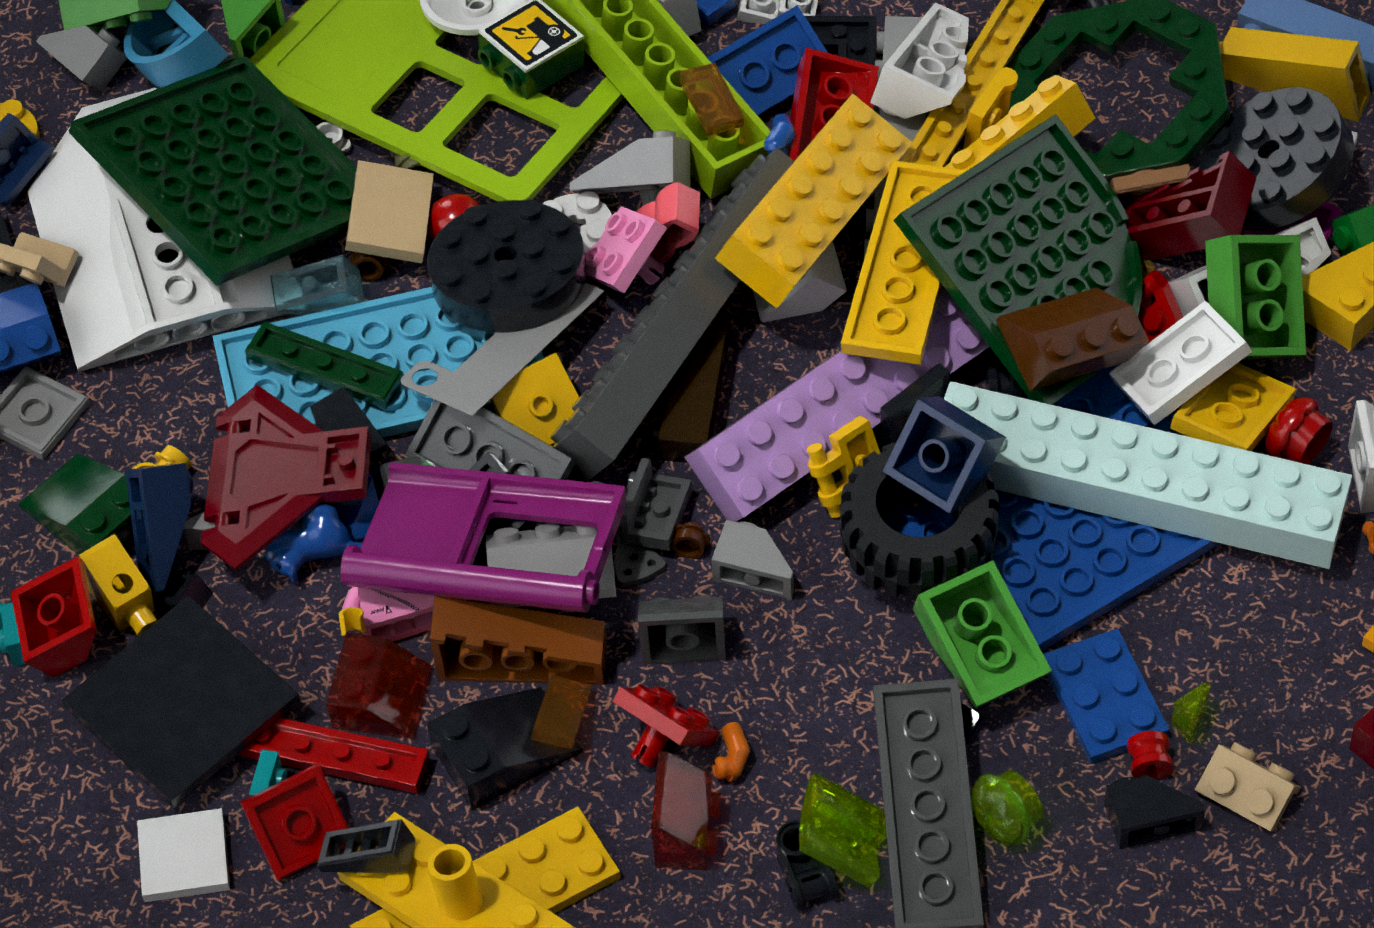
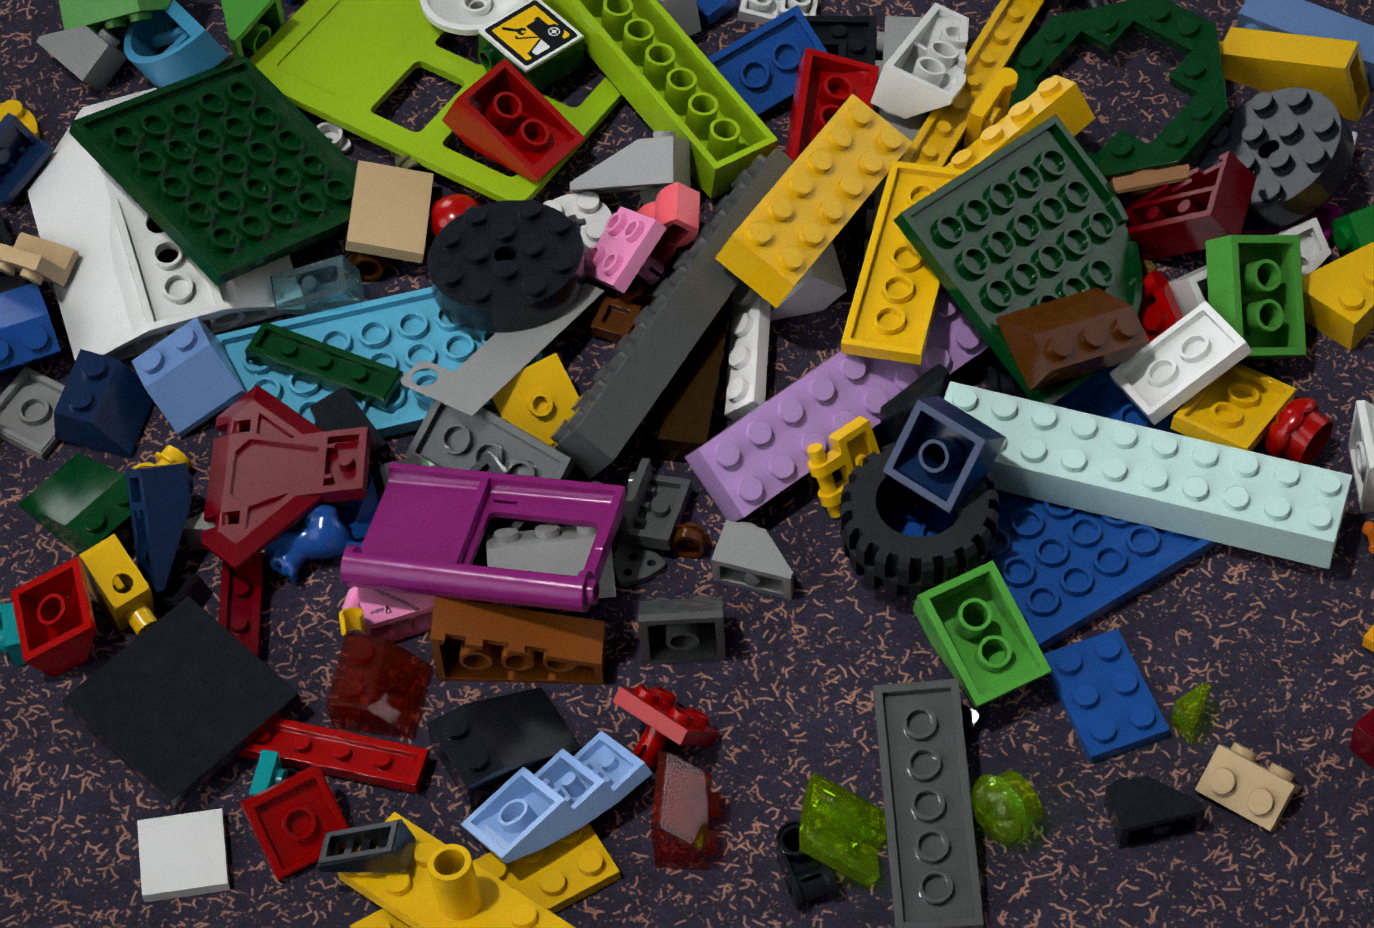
clear orange tile [532,675,592,749] -> none
clear orange tile [679,63,745,136] -> none
orange arm [712,722,750,782] -> none
blue arm [764,114,795,156] -> none
red wheel [1126,730,1174,780] -> none
none -> dark blue slope [54,349,154,458]
none -> medium blue slope [132,317,246,438]
none -> dark red plate [218,552,266,659]
none -> red slope [442,58,586,183]
none -> light blue slope [461,730,653,864]
none -> reddish brown plate [591,283,646,343]
none -> white plate [724,282,771,421]

